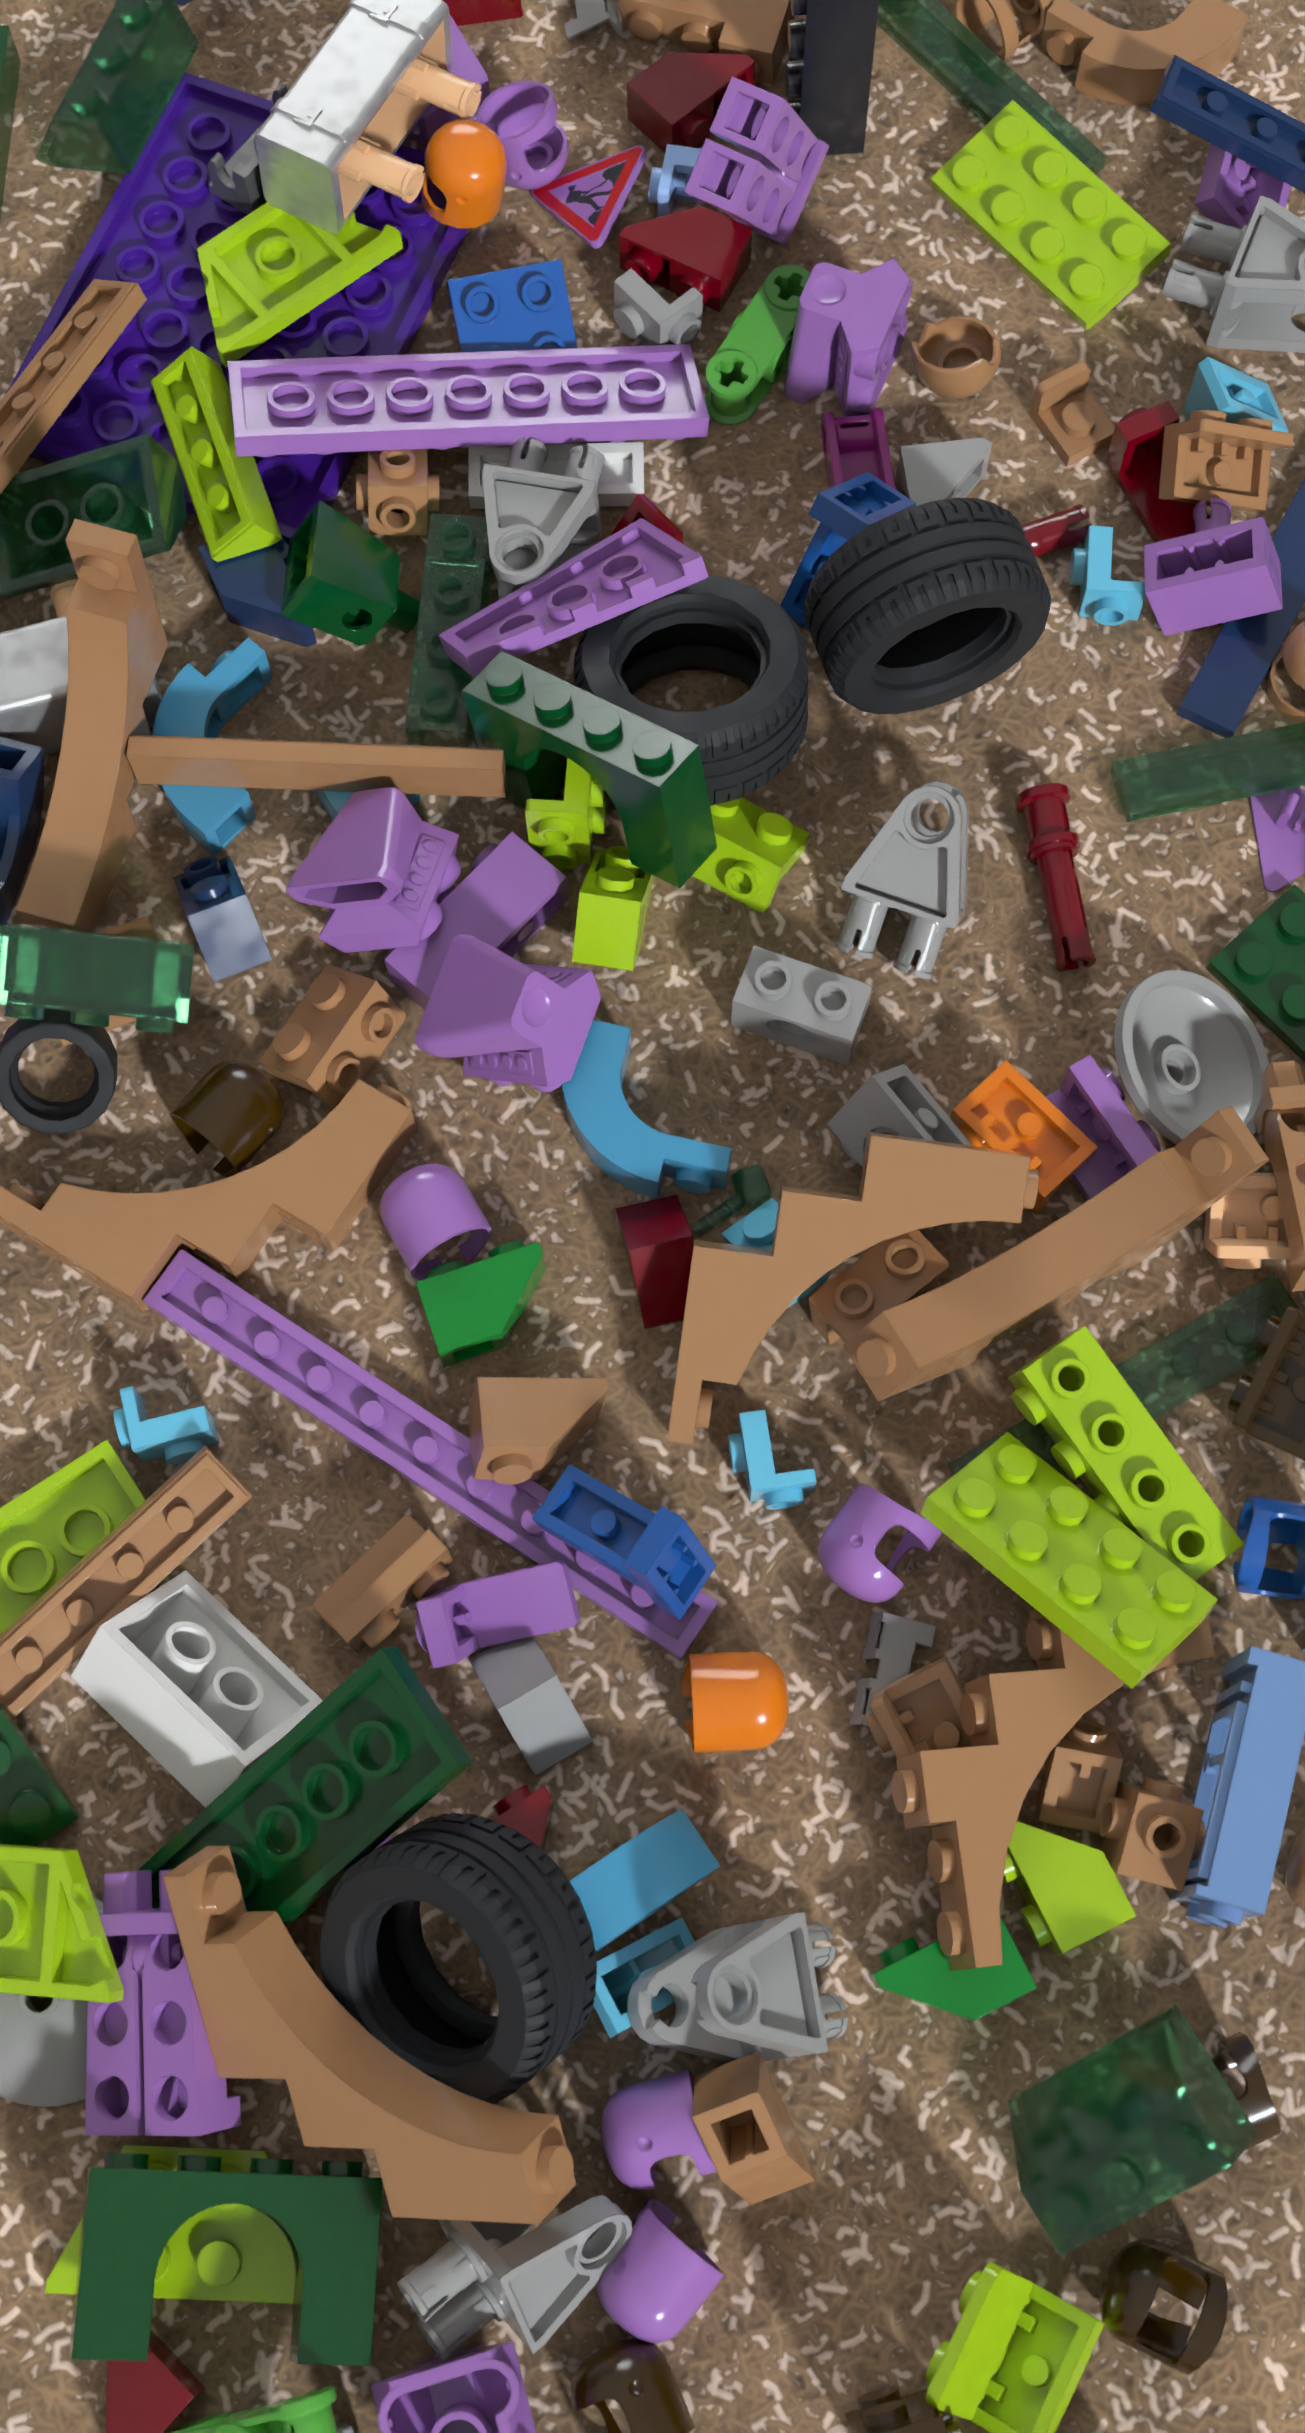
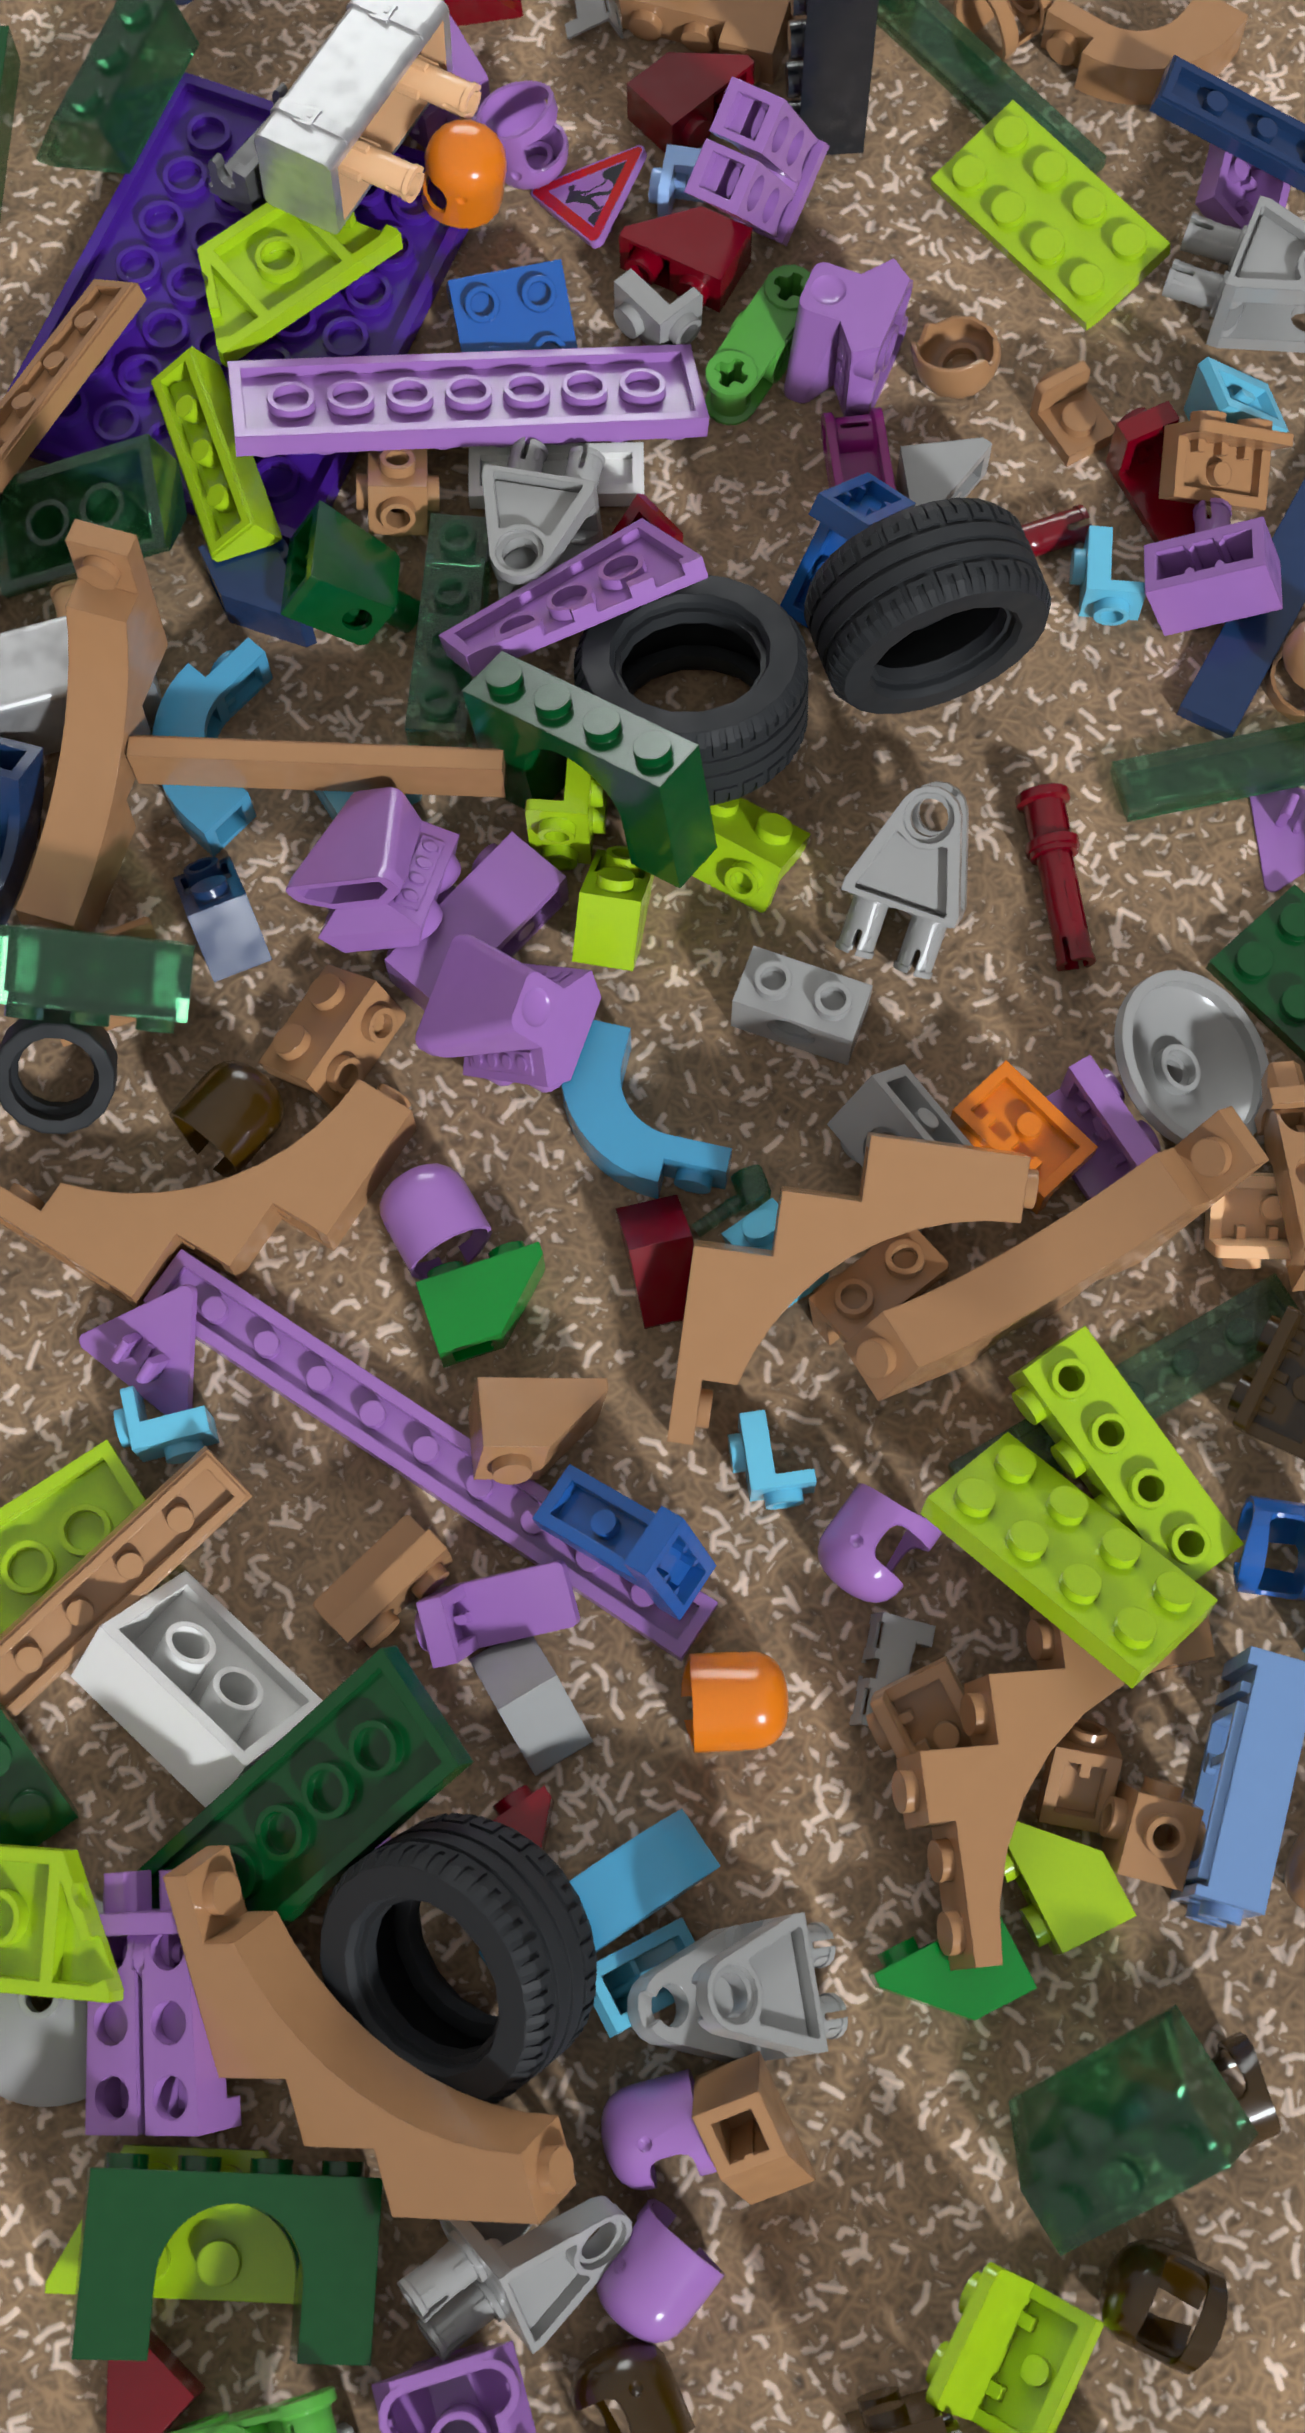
none -> medium lavender piece [79,1284,197,1415]

